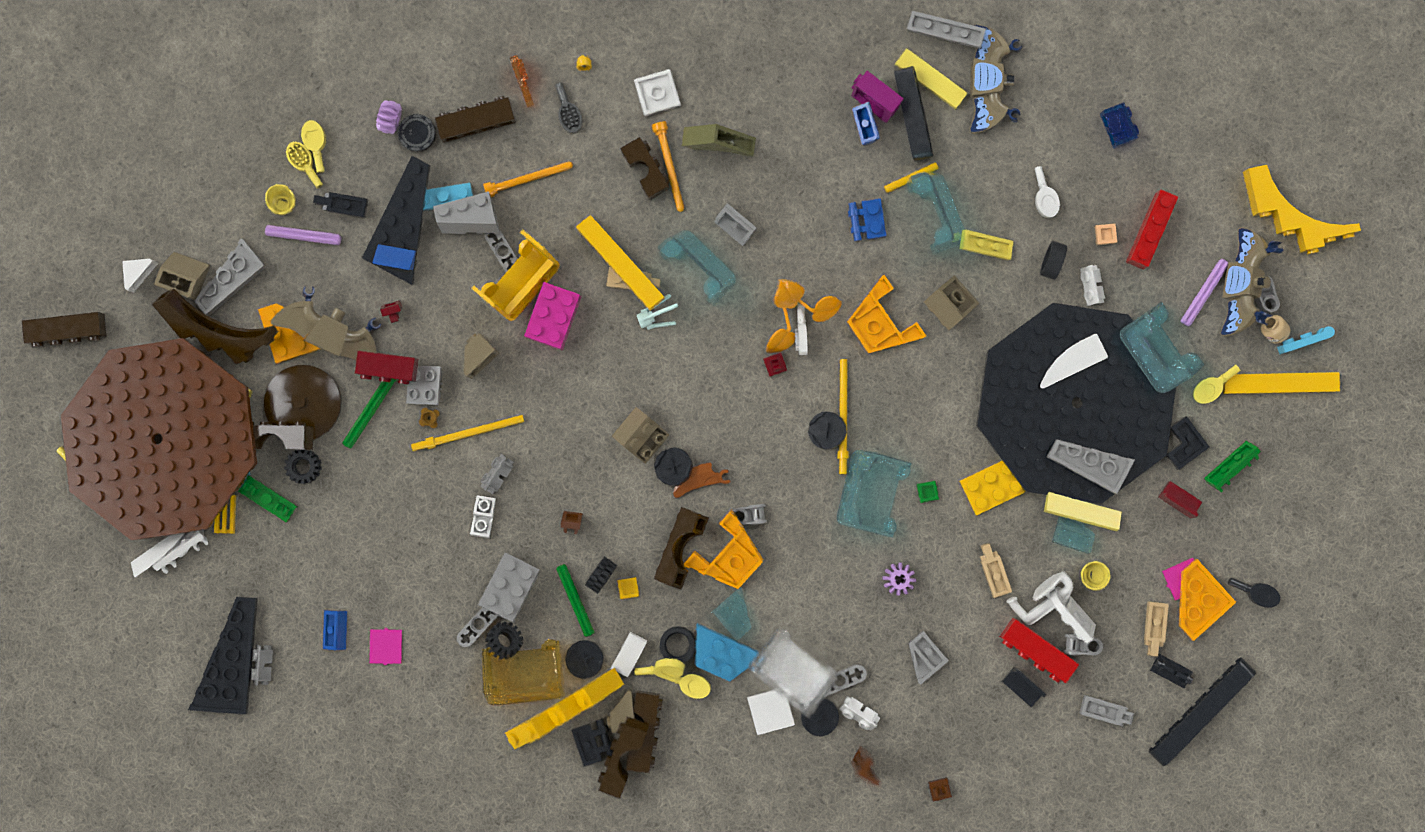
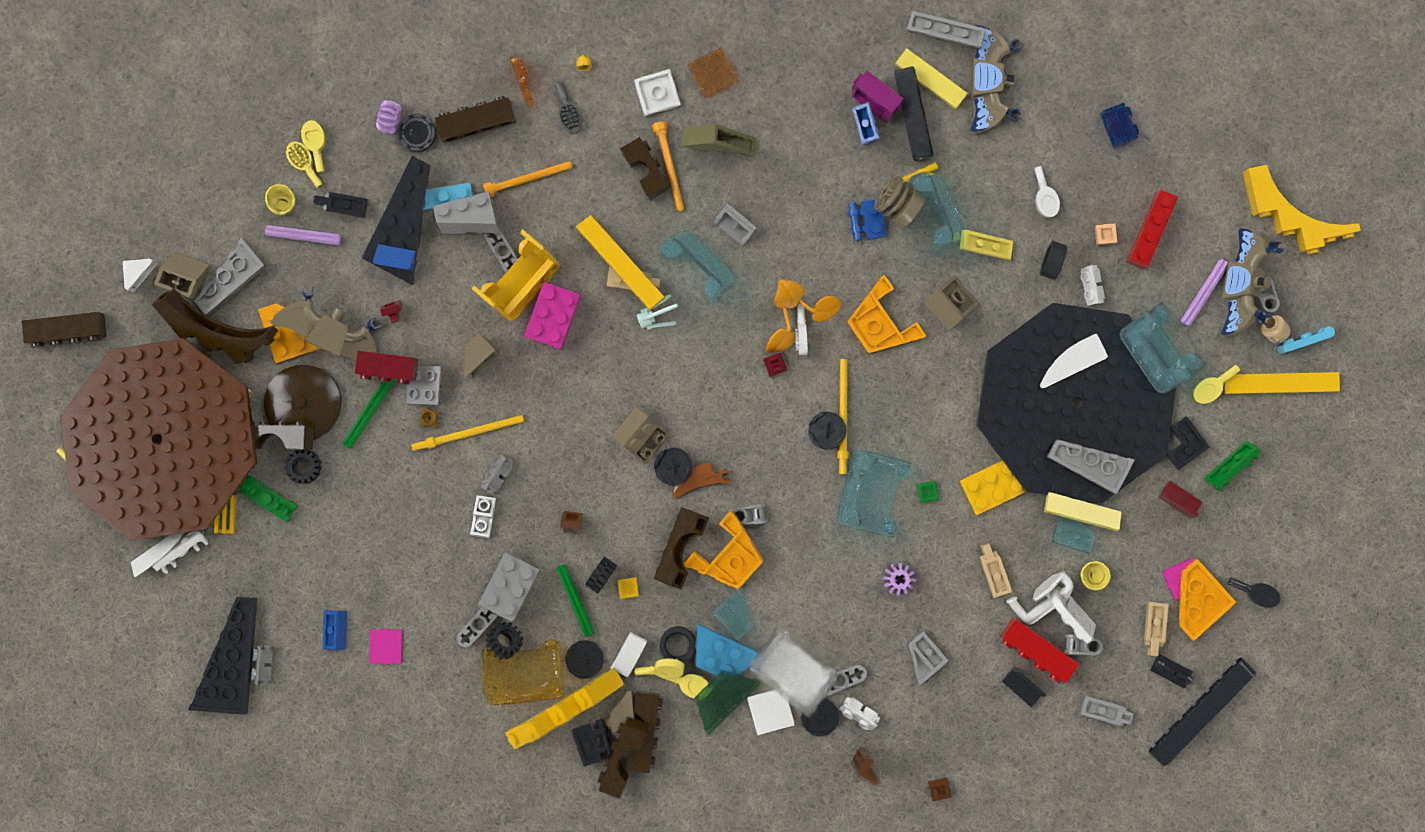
none -> clear orange tile [688,47,739,98]
none -> clear green wing [695,670,761,735]
none -> dark tan wheel [874,176,925,228]

